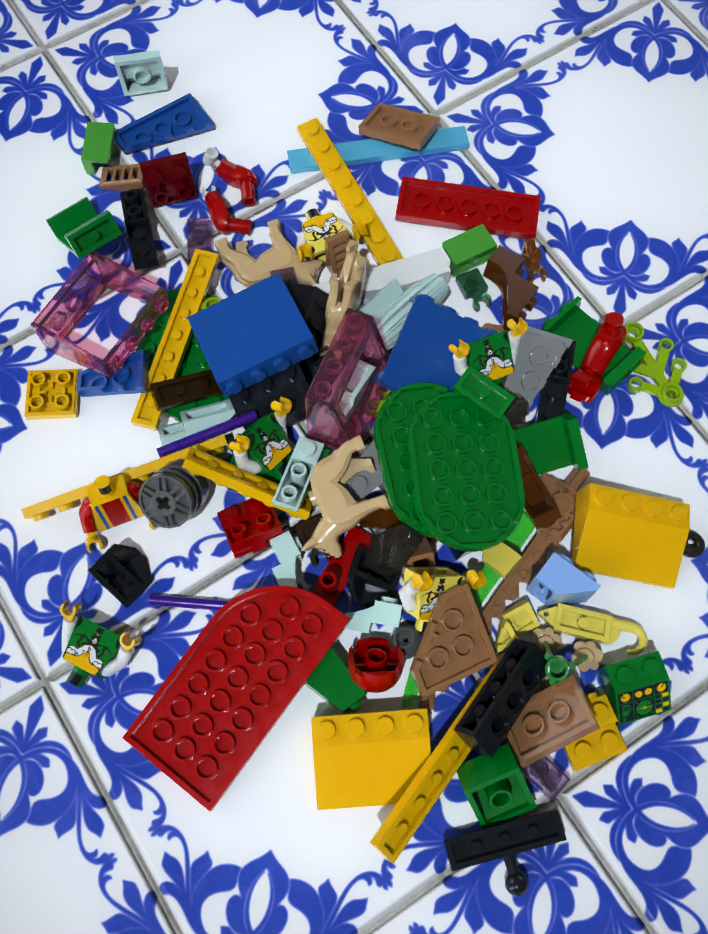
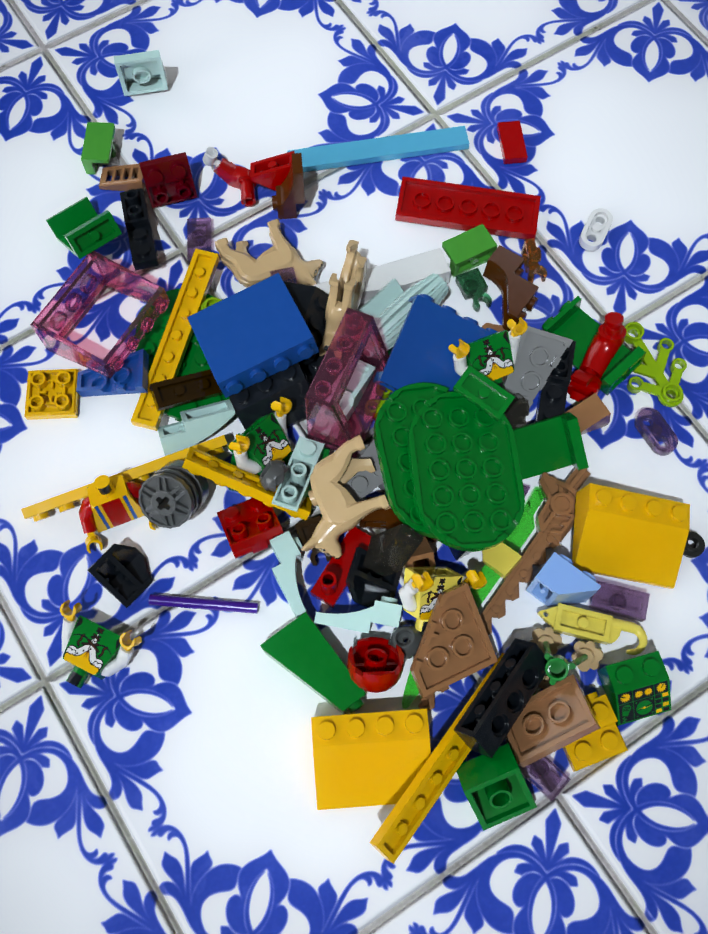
blue wing [114,93,214,154] -> none
red plate [122,585,351,812] -> none
dark purple bar [156,410,258,458] -> none
red arm [202,186,252,235] -> none
torso [296,208,369,263] -> none
yellow plate [297,117,403,266] -> none
medium nougat slope [325,229,350,278] -> none
medium nougat plate [358,103,440,150] -> none
black plate [443,809,567,897] -> none
light yellow slope [495,599,540,653] -> none
reddish brown arch [516,440,562,529] -> none
none -> red slope [250,151,295,191]
none -> dark grey plate [259,460,288,492]
none -> reddish brown slope [272,153,305,219]
none -> red tile [497,121,528,164]
none -> medium nougat slope [564,393,611,435]
none -> white plate [579,208,613,251]
none -> clear purple plate [589,580,650,622]
none -> clear purple plate [634,408,678,456]

